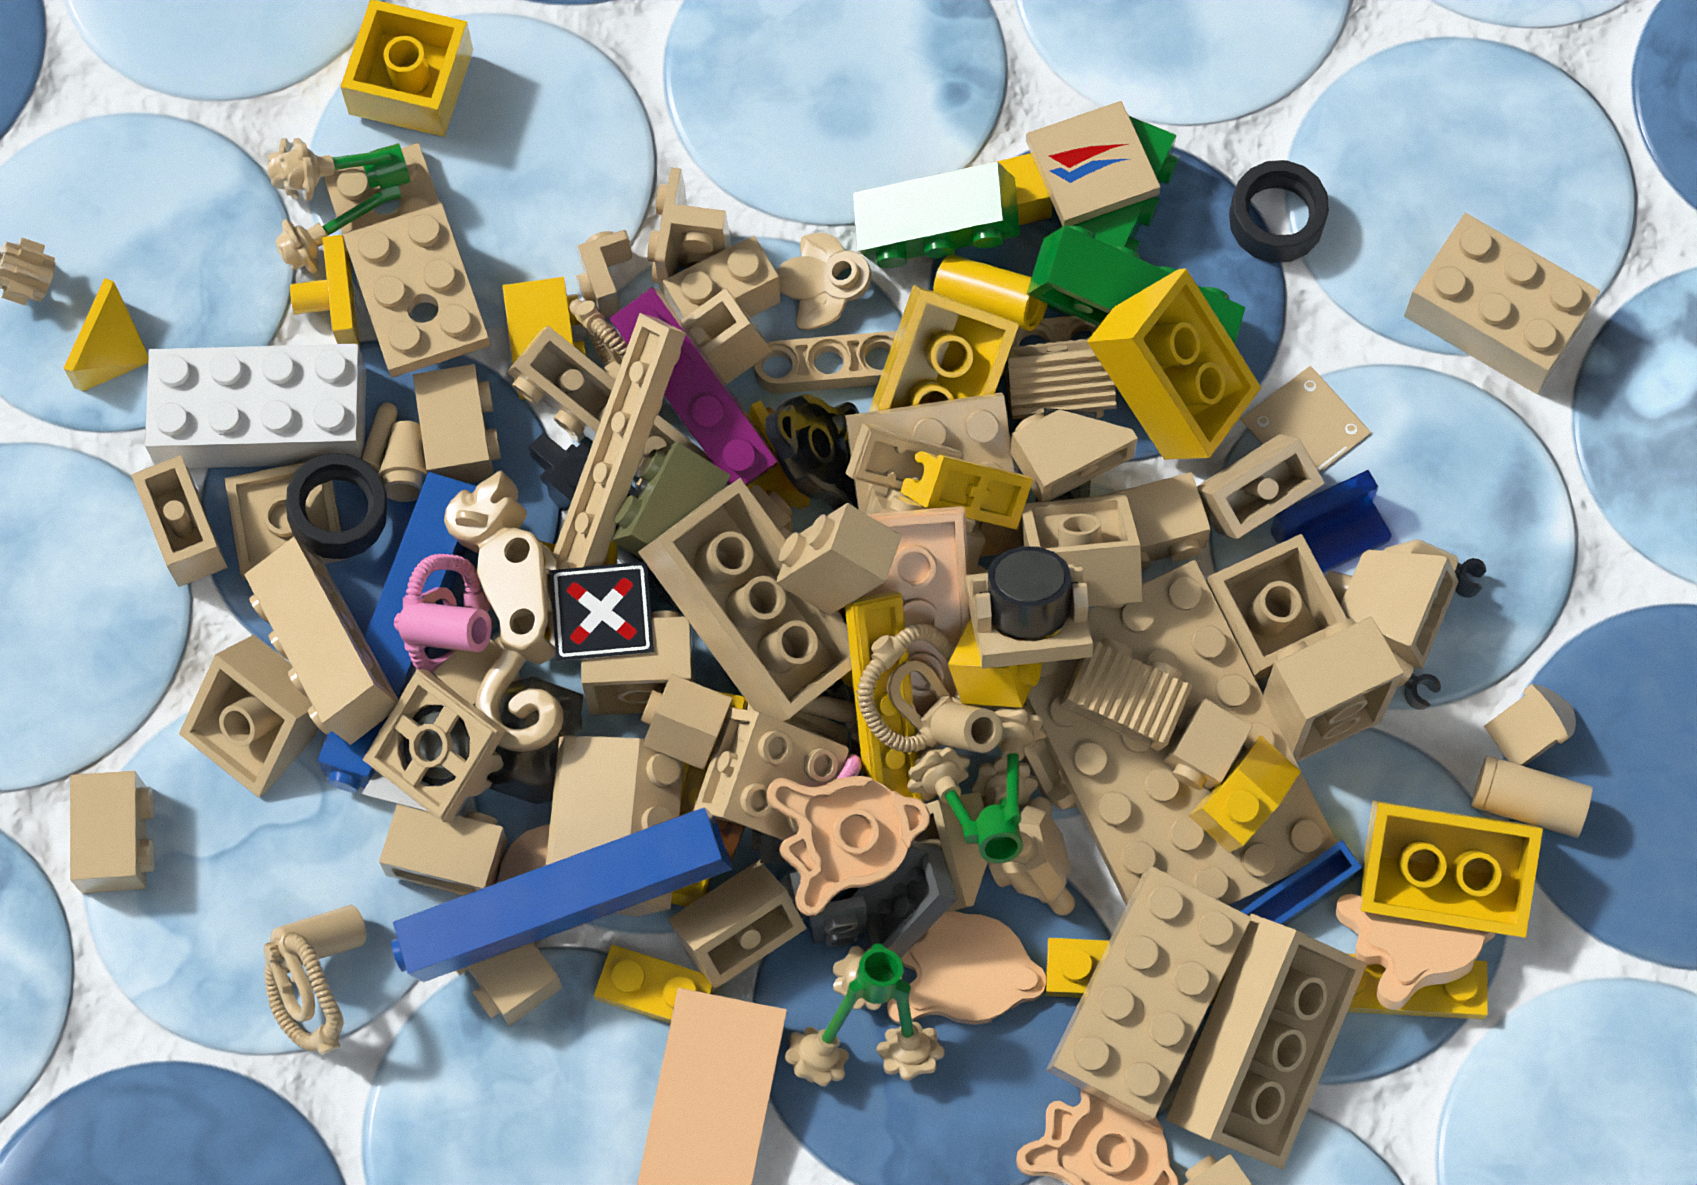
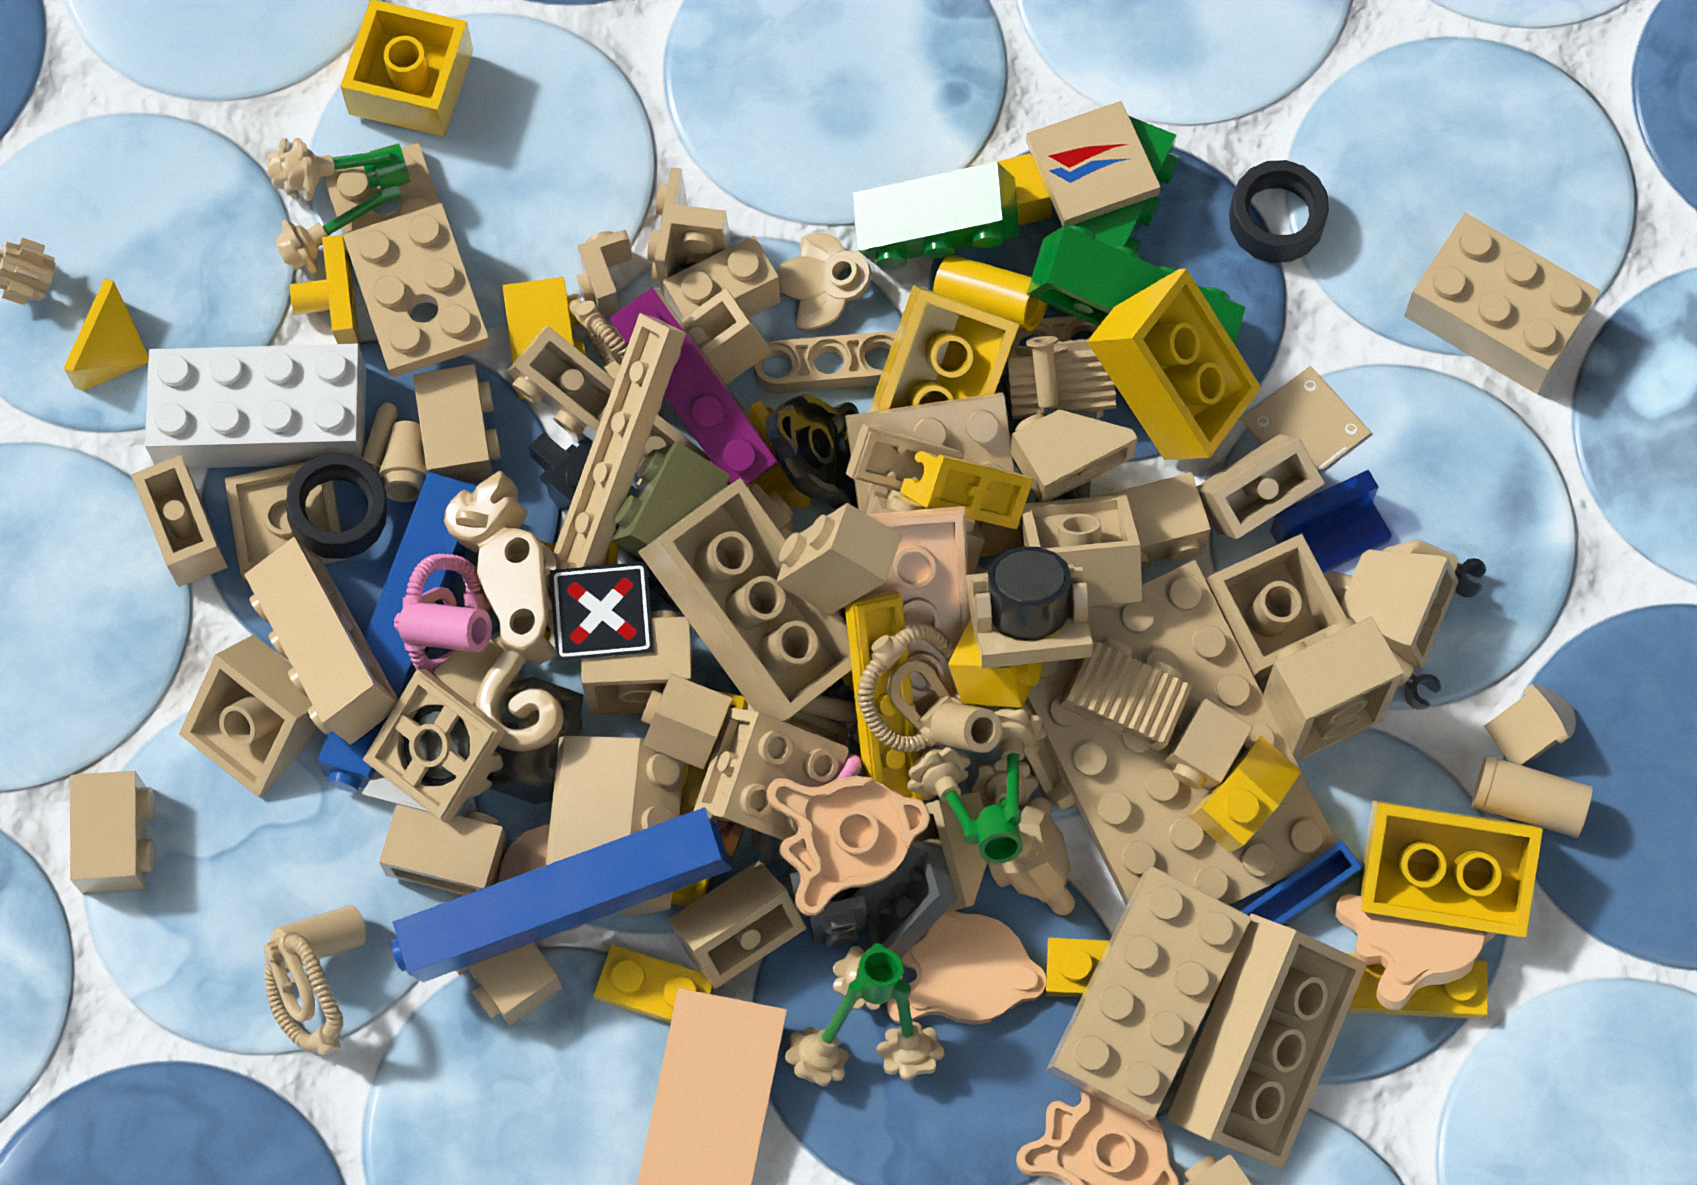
none -> tan piece [1026,336,1059,413]

